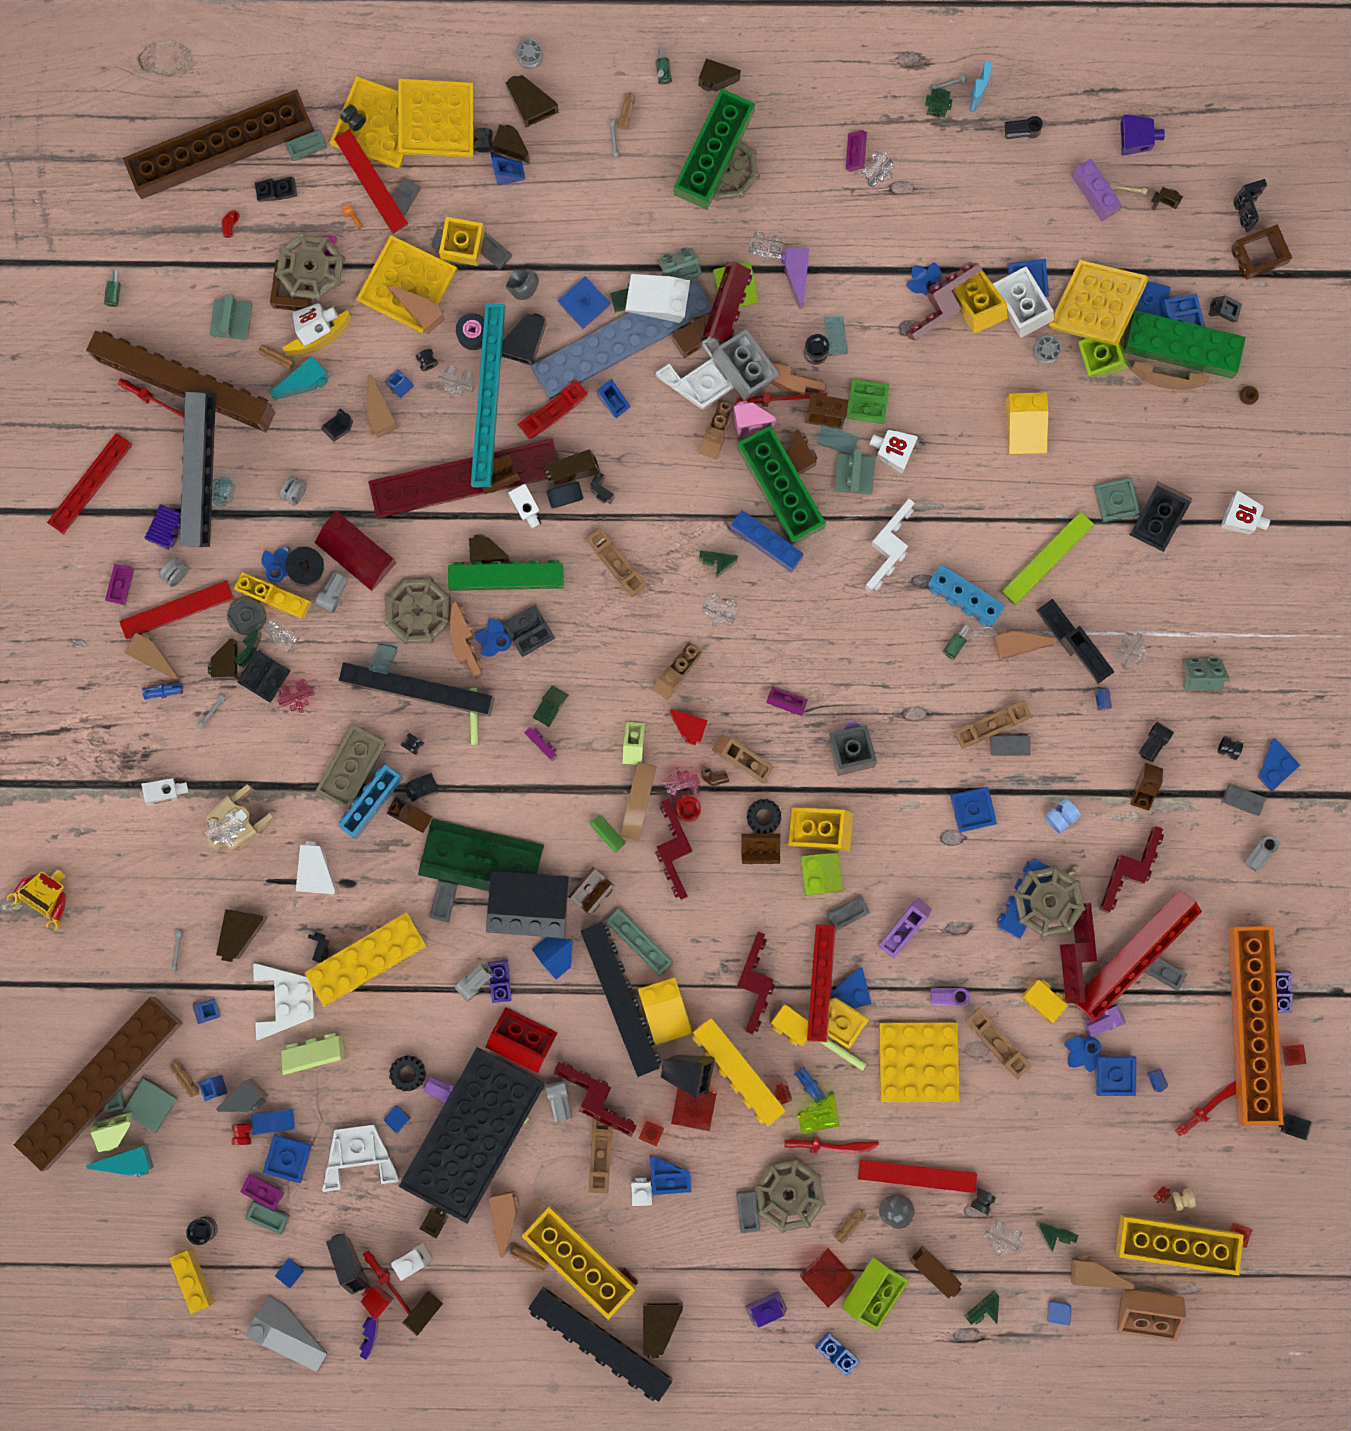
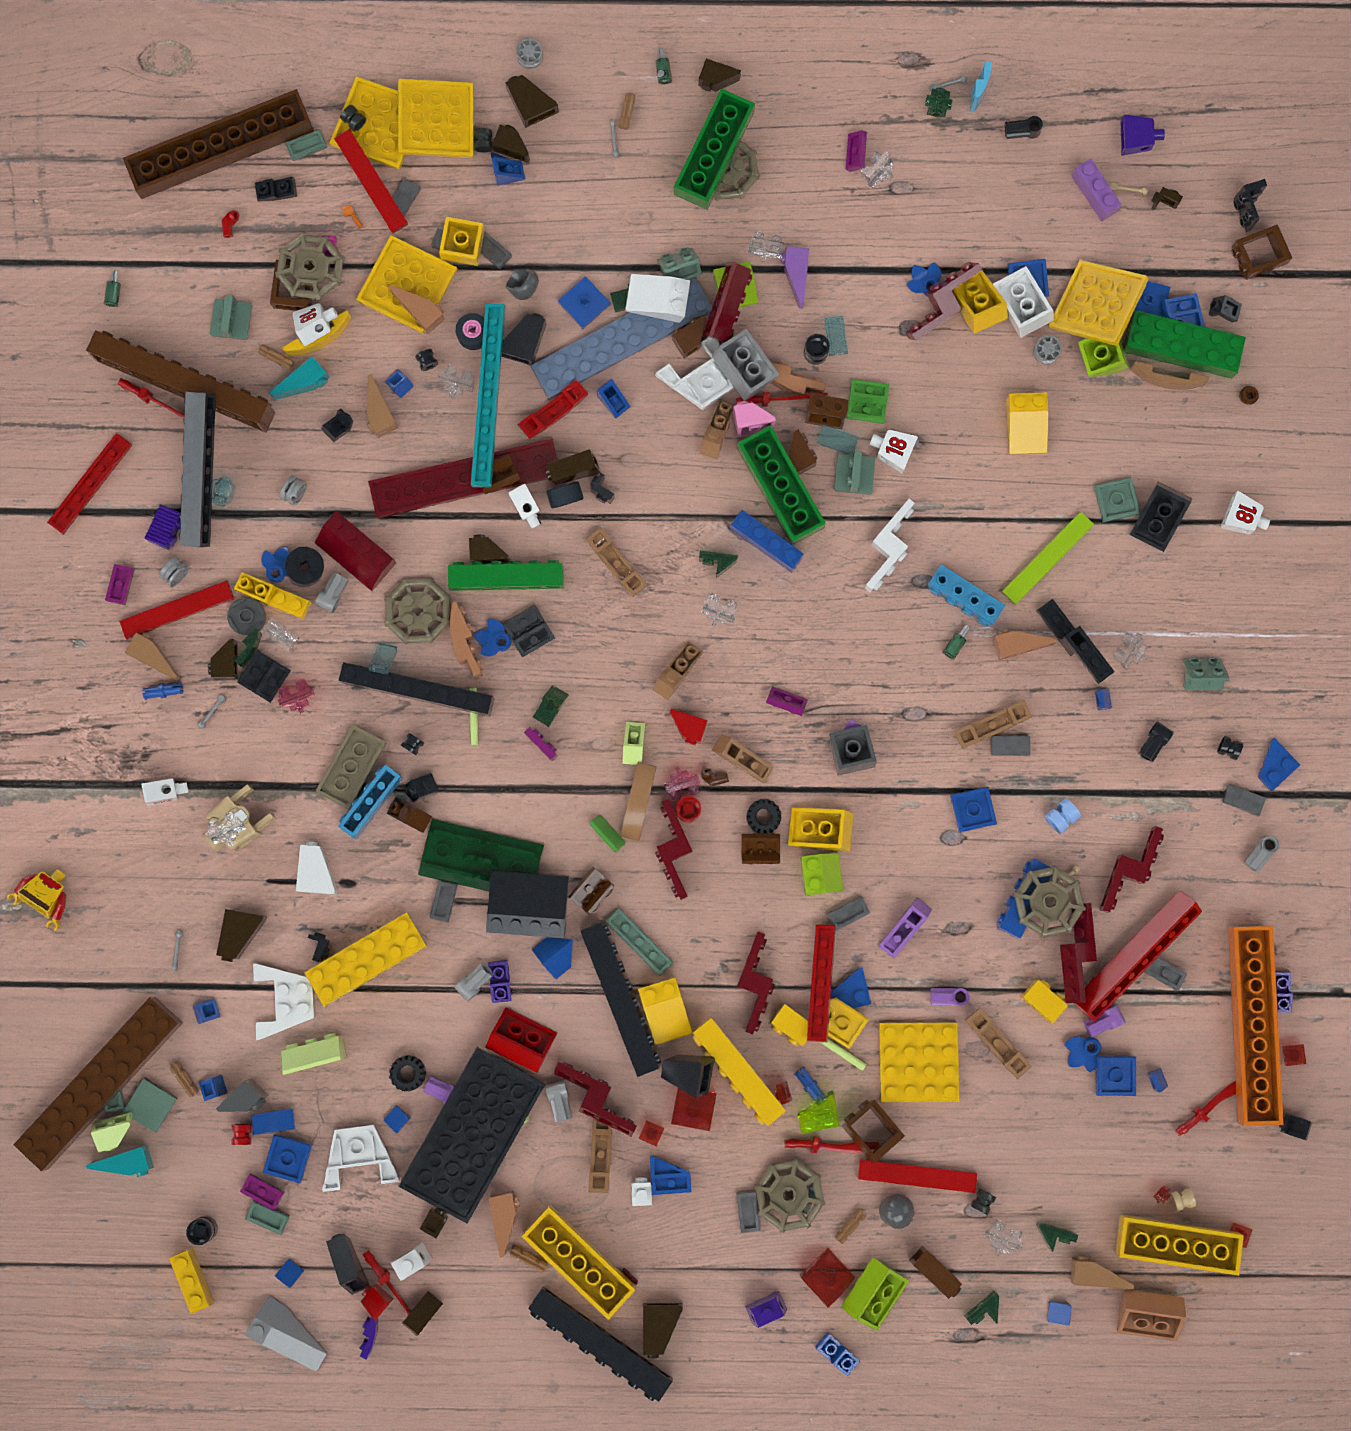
reddish brown slope [1131,763,1163,811] -> none
none -> reddish brown window [842,1099,905,1163]

